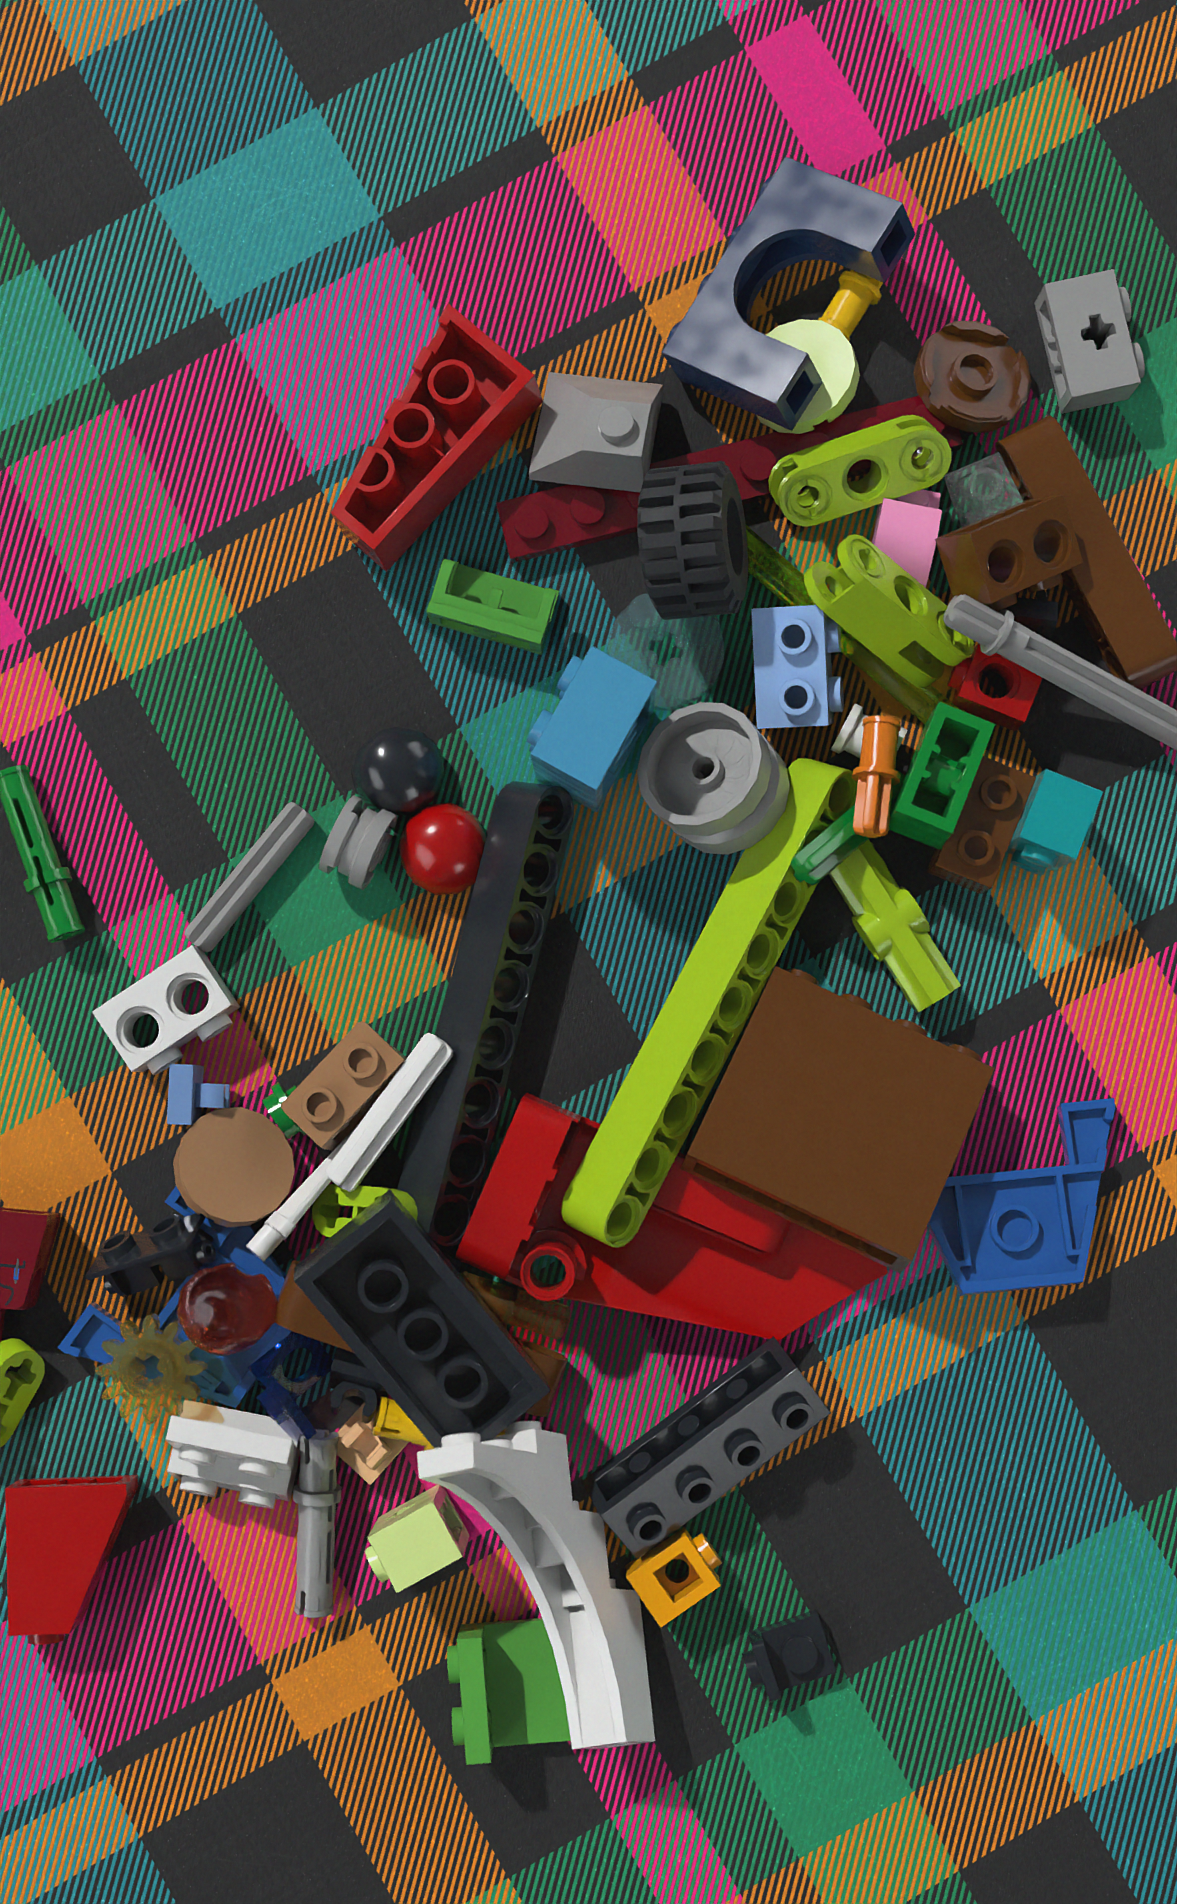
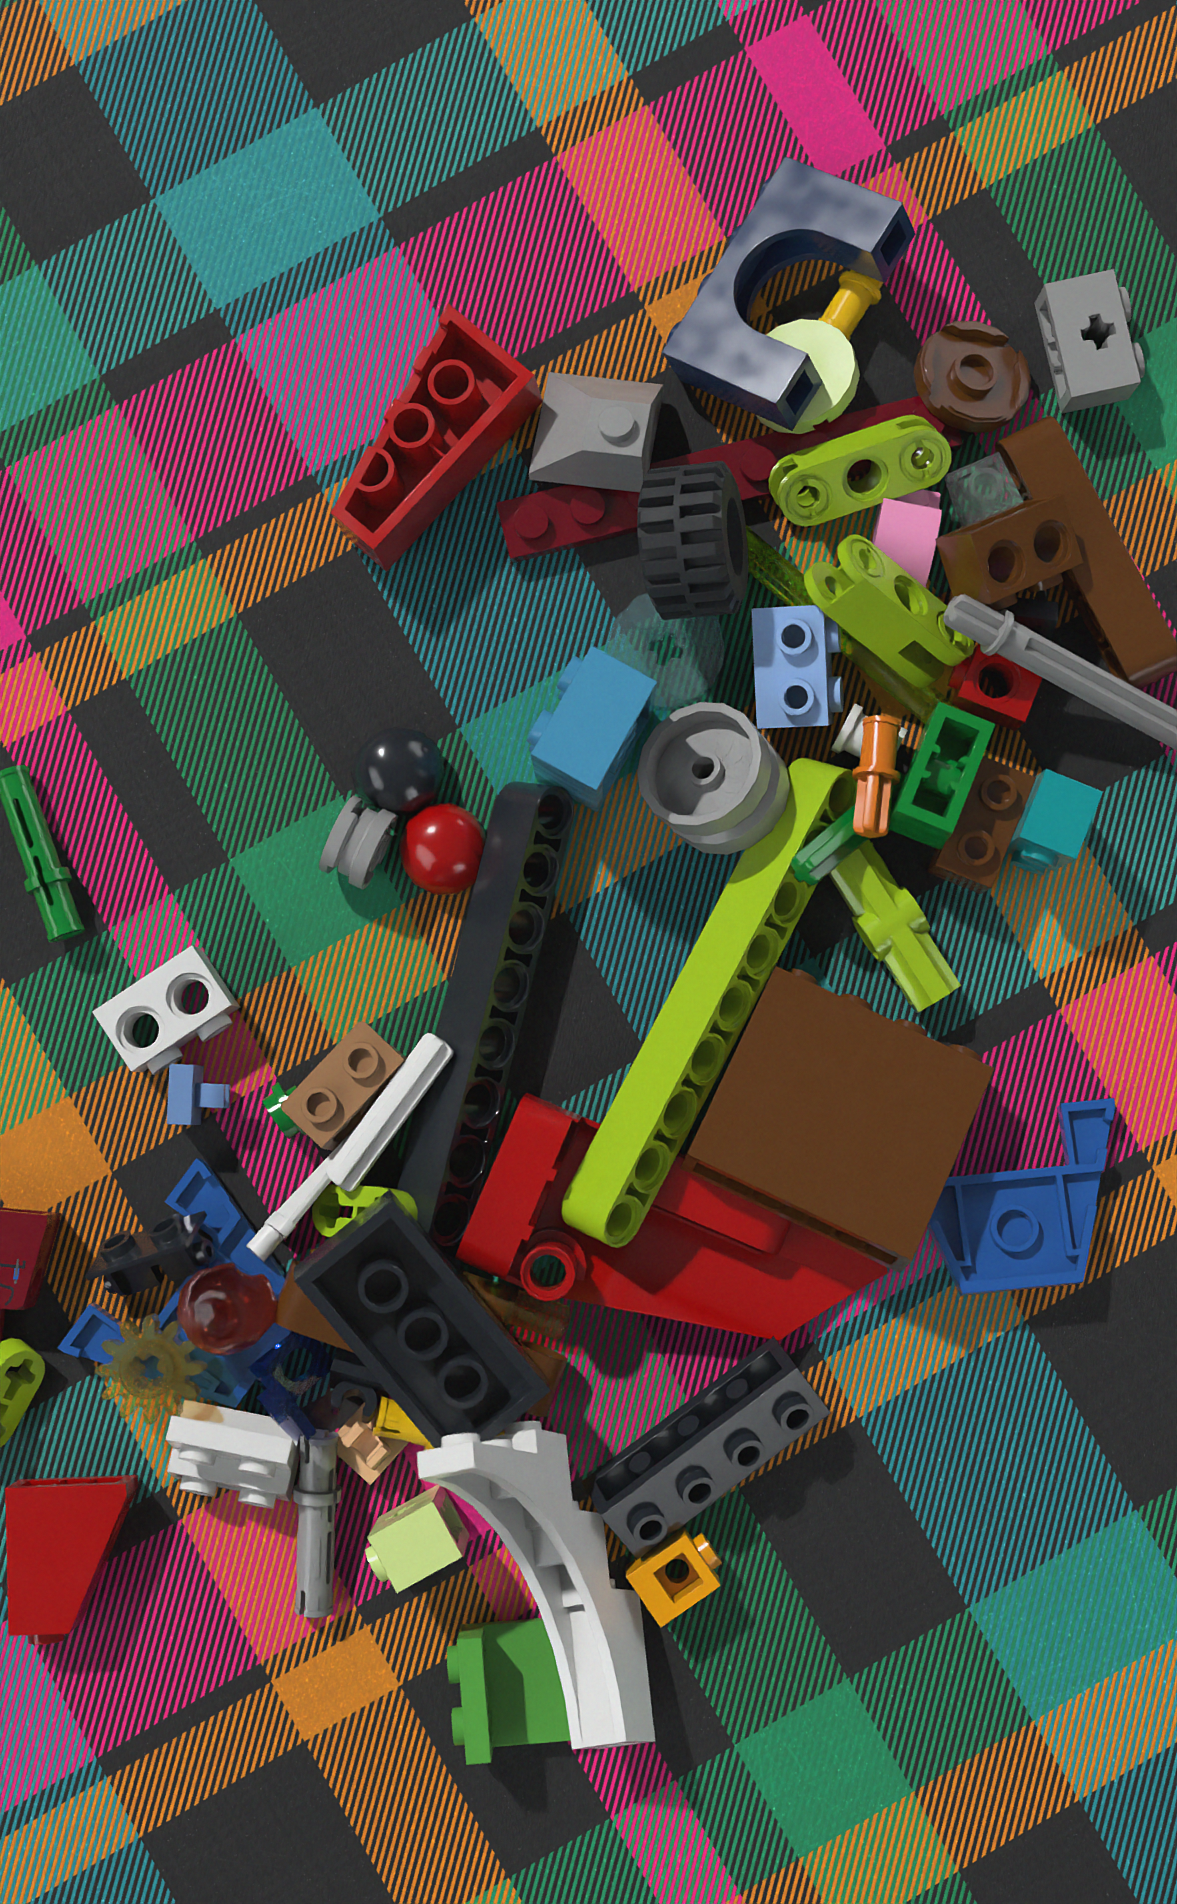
medium nougat tile [173,1107,295,1227] -> none
light grey axle [184,802,314,952] -> none
bright green hinge [426,559,560,655] -> none
black bracket [742,1610,837,1702] -> none

